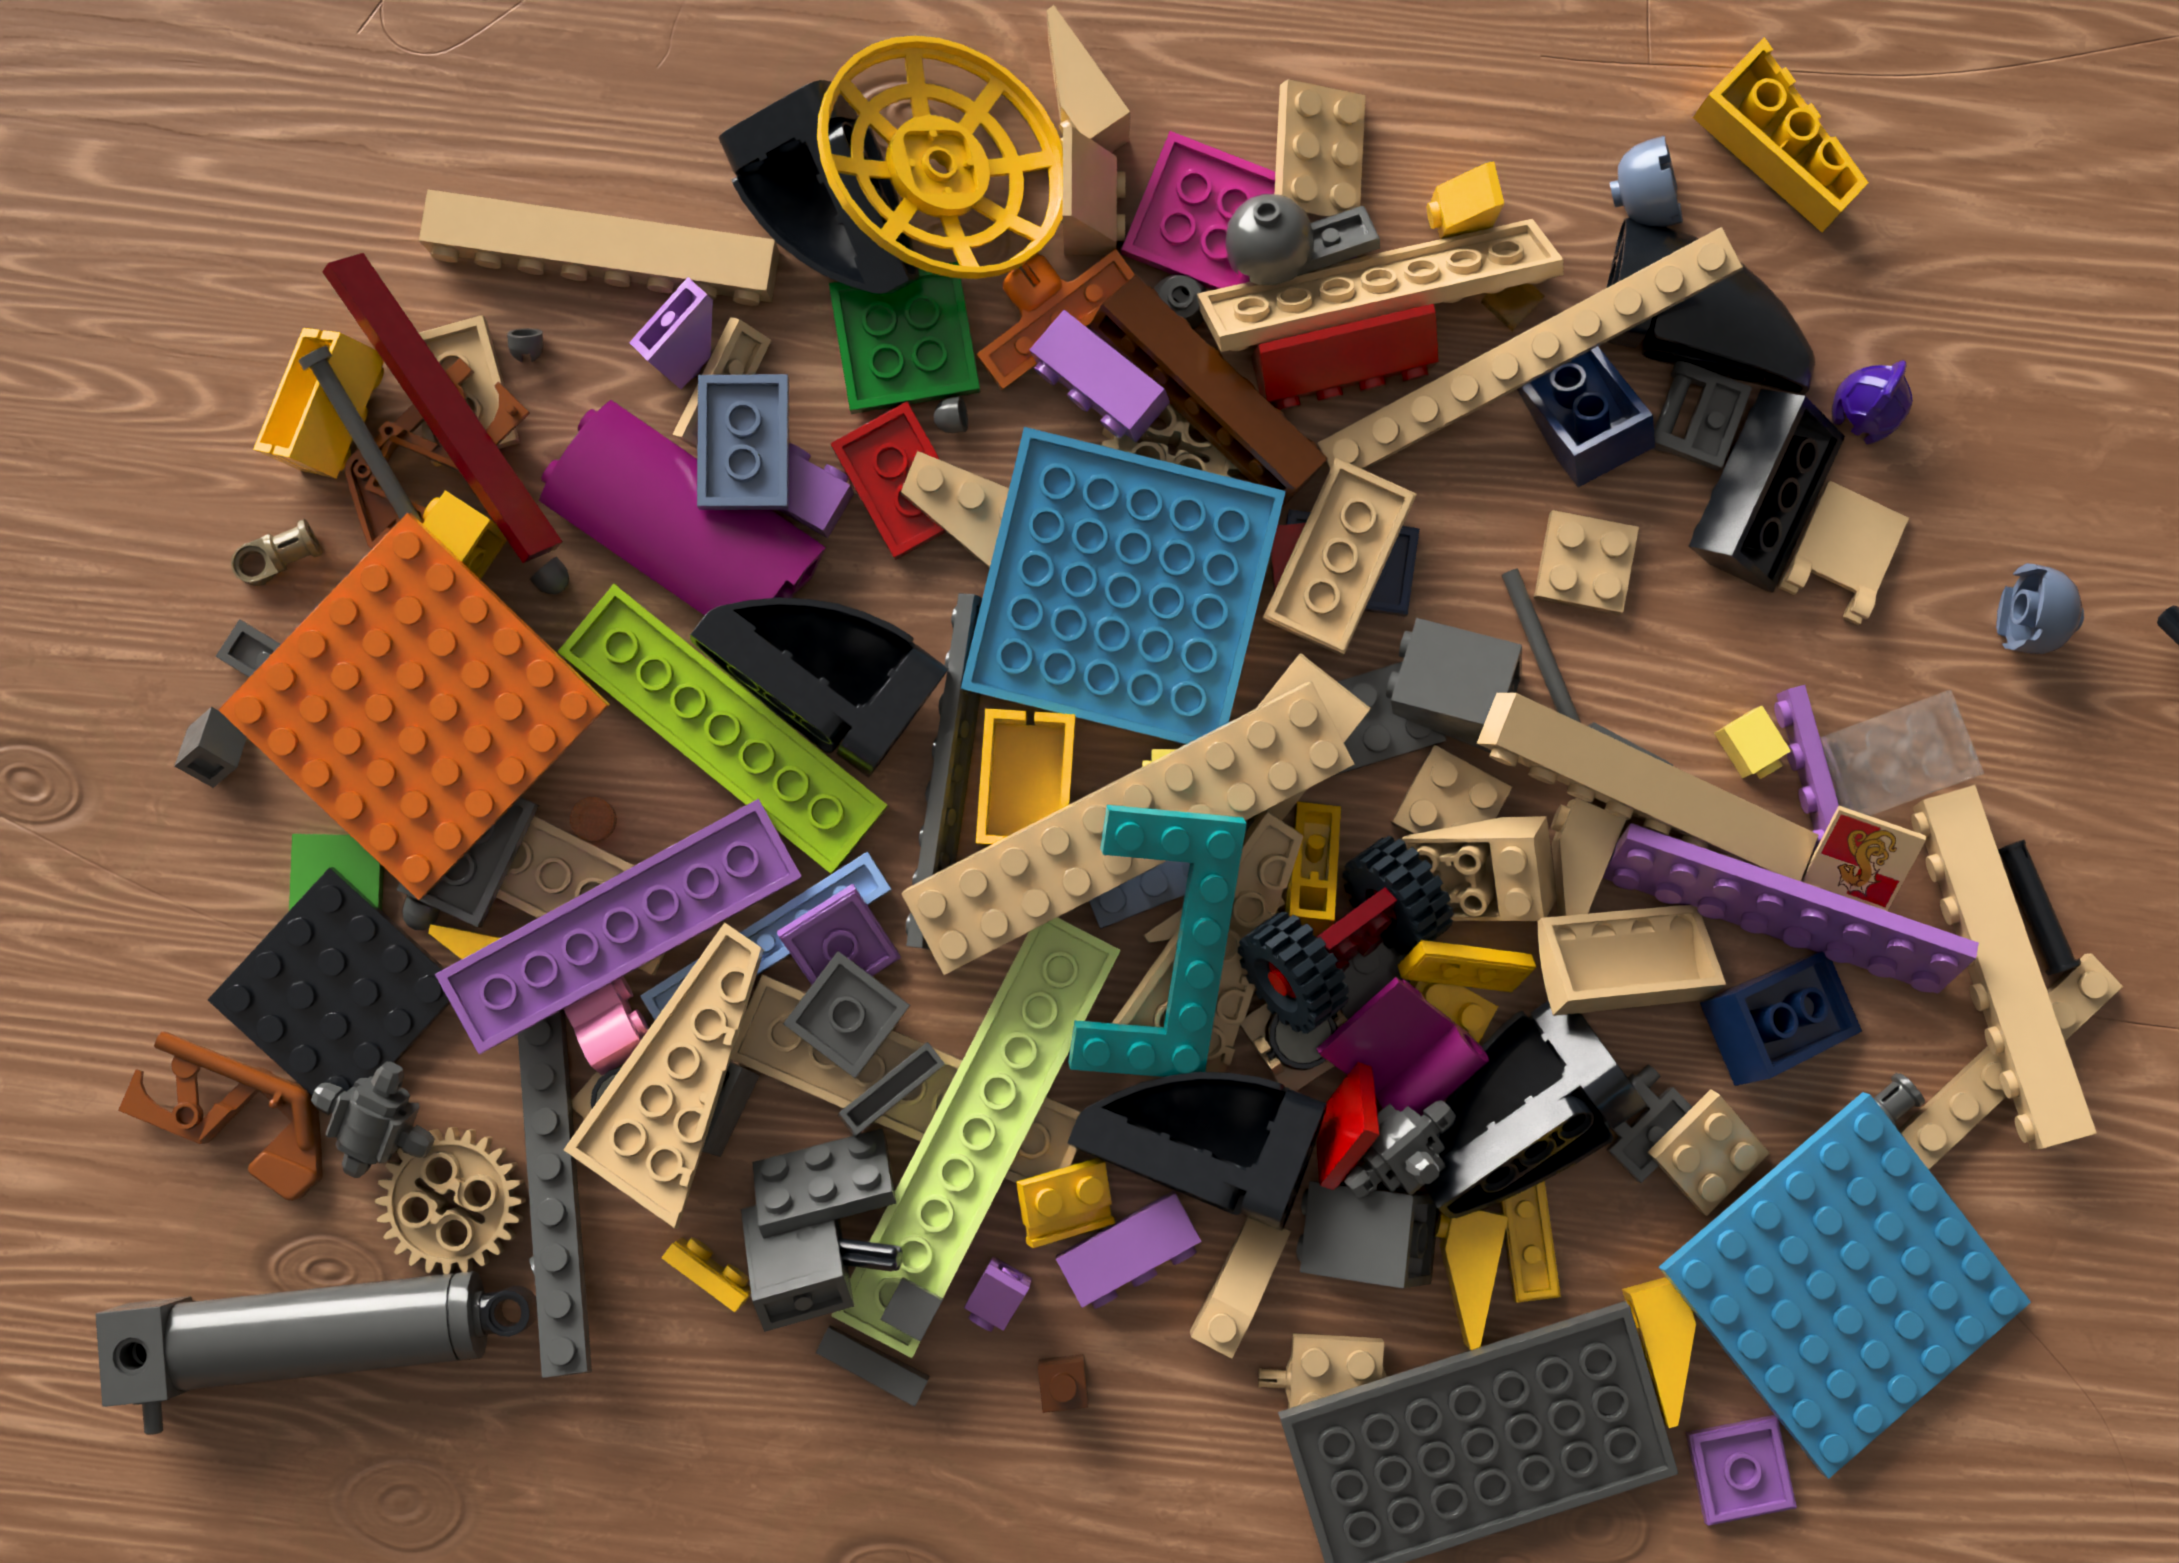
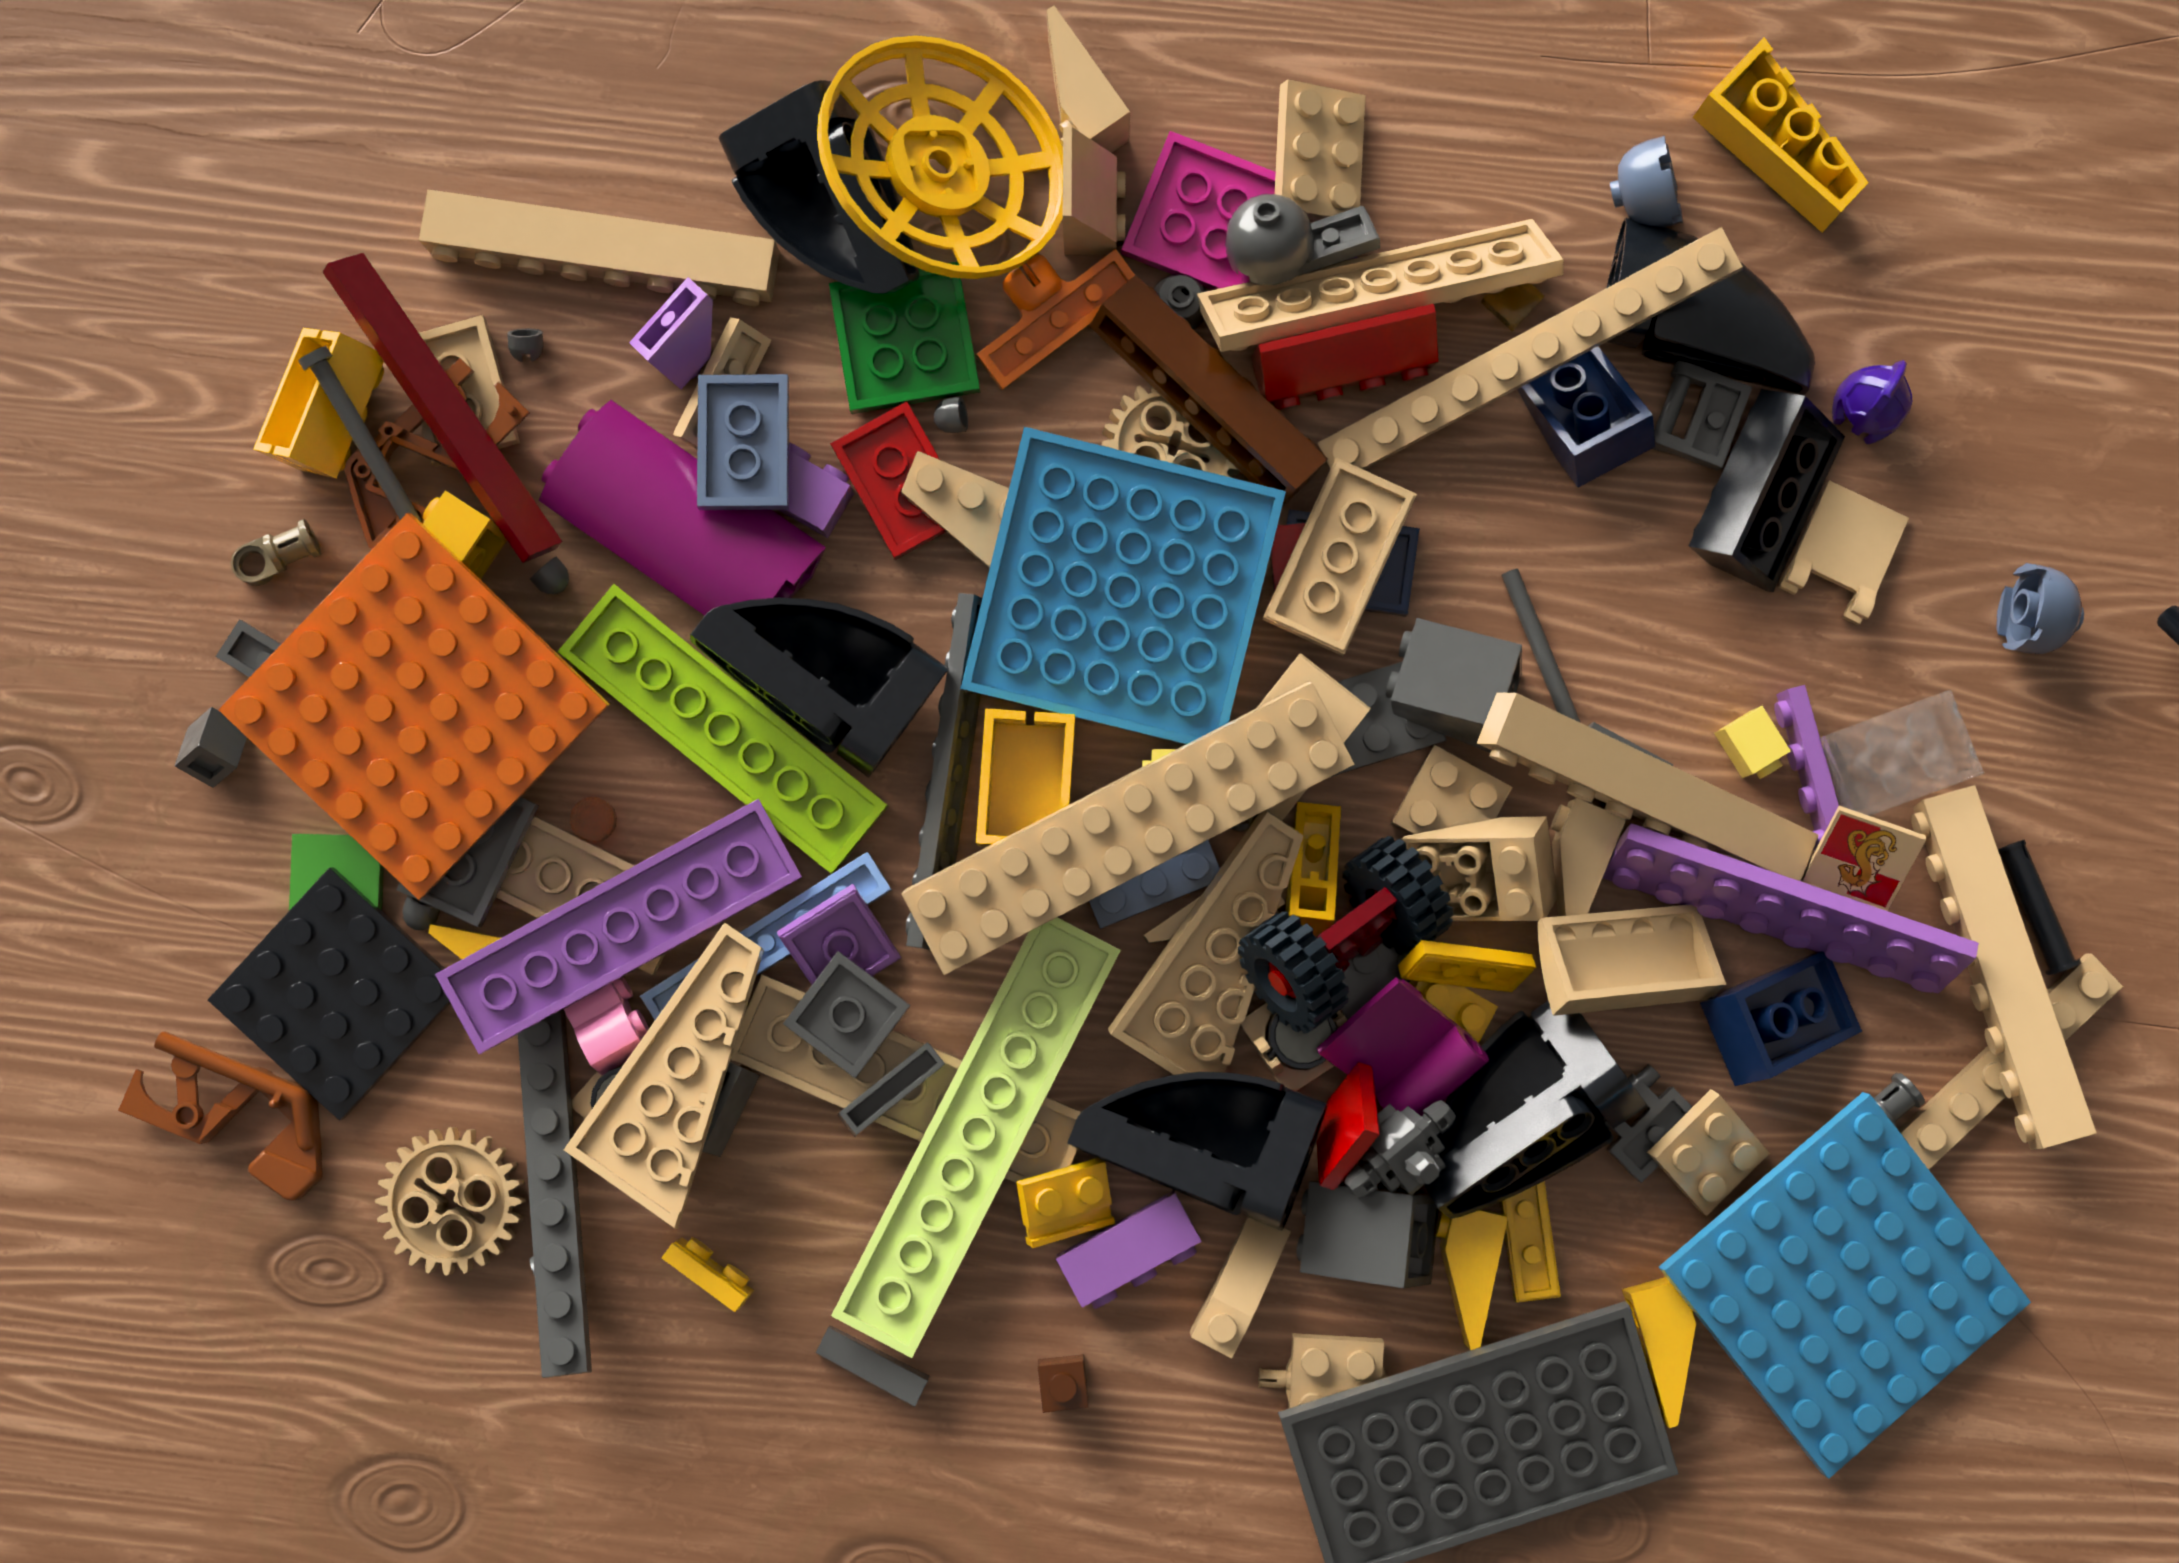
dark grey piece [95,1271,538,1435] -> none
dark grey piece [311,1061,435,1178] -> none
dark grey piece [741,1205,903,1332] -> none
dark grey plate [752,1128,896,1238] -> none
dark grey tile [880,1277,943,1342] -> none
medium lavender slope [964,1256,1032,1332] -> none
medium lavender brick [1030,310,1170,442] -> none
teal plate [1068,805,1247,1077] -> none
yellow slope [1426,161,1504,239] -> none
tan plate [1534,510,1639,615] -> none
medium lavender tile [1685,1415,1797,1526] -> none

